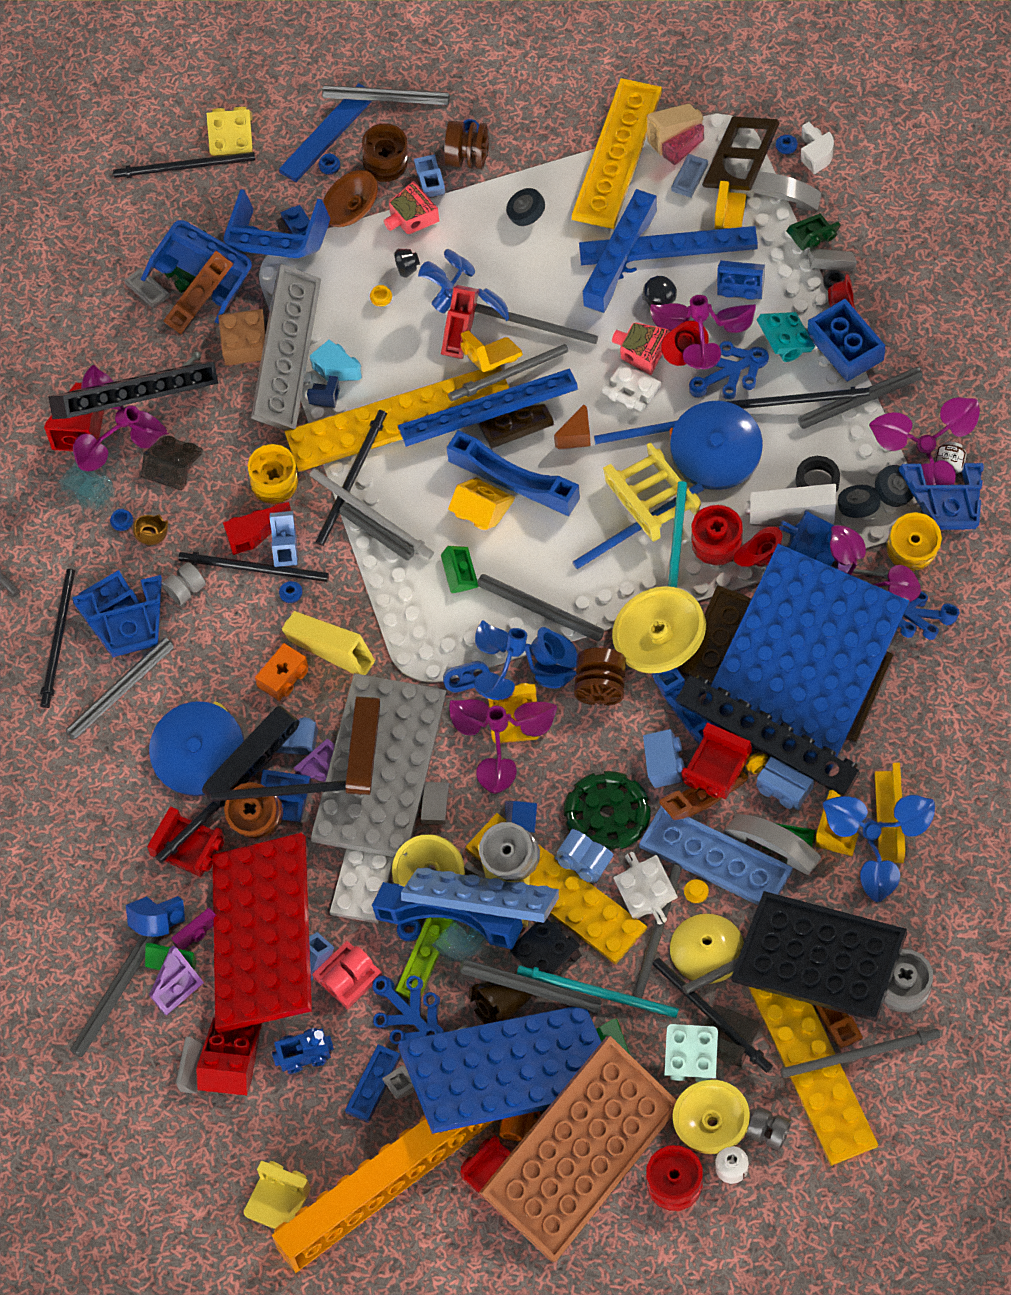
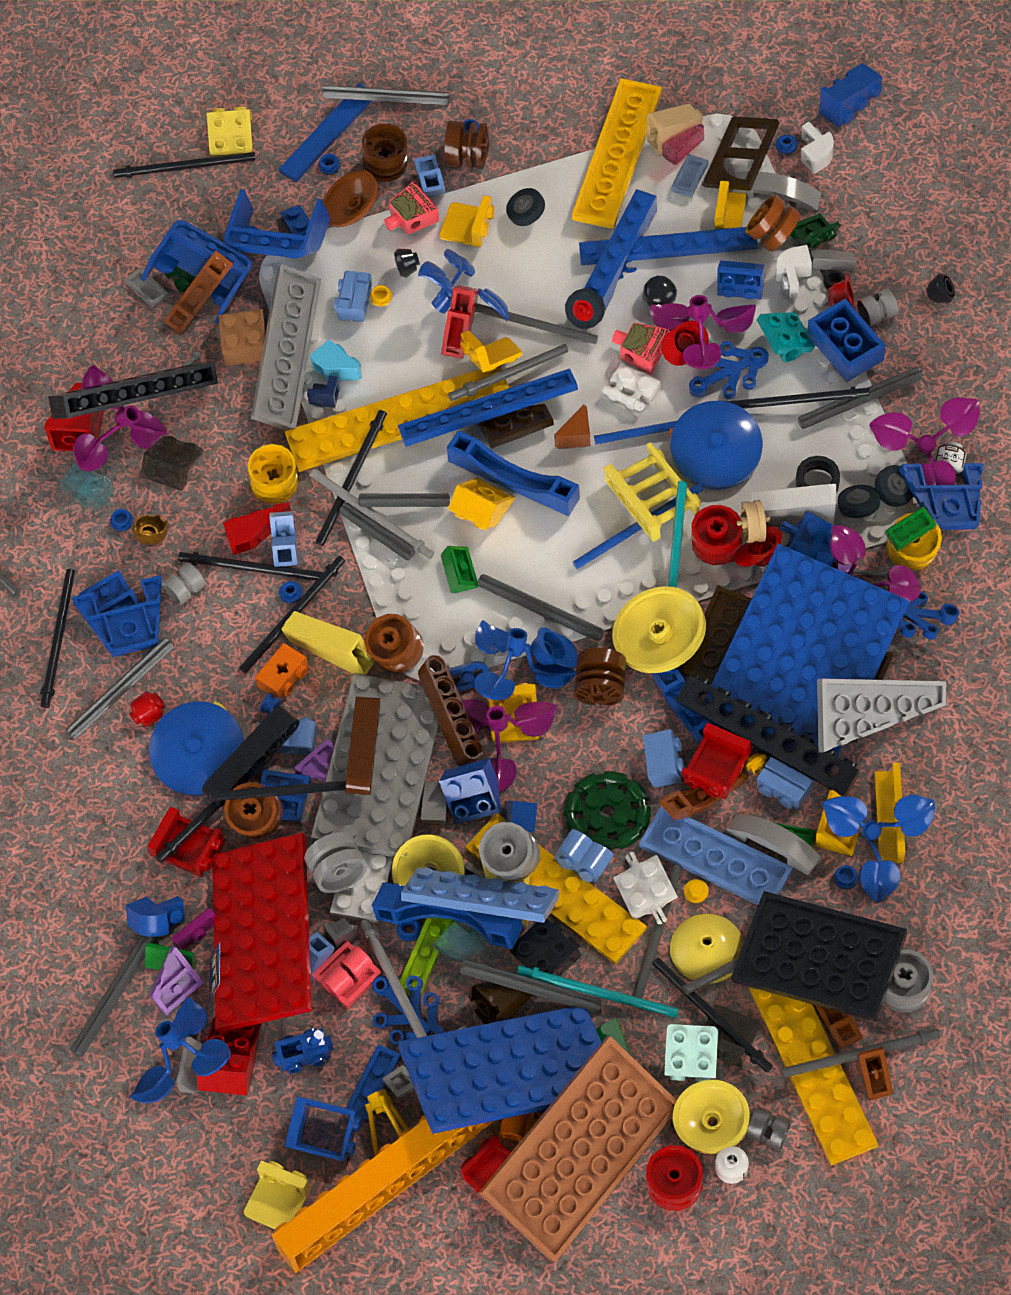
none -> red head [129,691,166,727]
none -> blue plant [130,997,231,1103]
none -> sticker [209,942,220,1001]
none -> black bar [239,555,346,674]
none -> blue bush [260,693,282,715]
none -> blue window [284,1096,362,1162]
none -> light grey wheel [304,832,367,893]
none -> flat silver panel [322,917,358,950]
none -> medium blue brick [334,271,372,322]
none -> dark grey axle [358,493,450,507]
none -> light grey bar [360,919,427,1038]
none -> dark orange wheel [364,614,424,673]
none -> yellow plant [364,1089,408,1156]
none -> reddish brown beam [418,655,483,766]
none -> blue slope [439,758,501,824]
none -> yellow bracket [440,195,495,247]
none -> black wheel [565,288,605,329]
none -> tan wheel [737,500,770,543]
none -> dark orange wheel [745,194,800,252]
none -> white brick [776,245,812,299]
none -> light grey wing [817,679,947,753]
none -> blue wedge [819,63,882,127]
none -> blue plate [834,865,859,890]
none -> dark orange slope [856,1047,894,1101]
none -> light grey wheel [857,288,899,327]
none -> green plate [884,506,937,552]
none -> black cone [926,273,955,303]

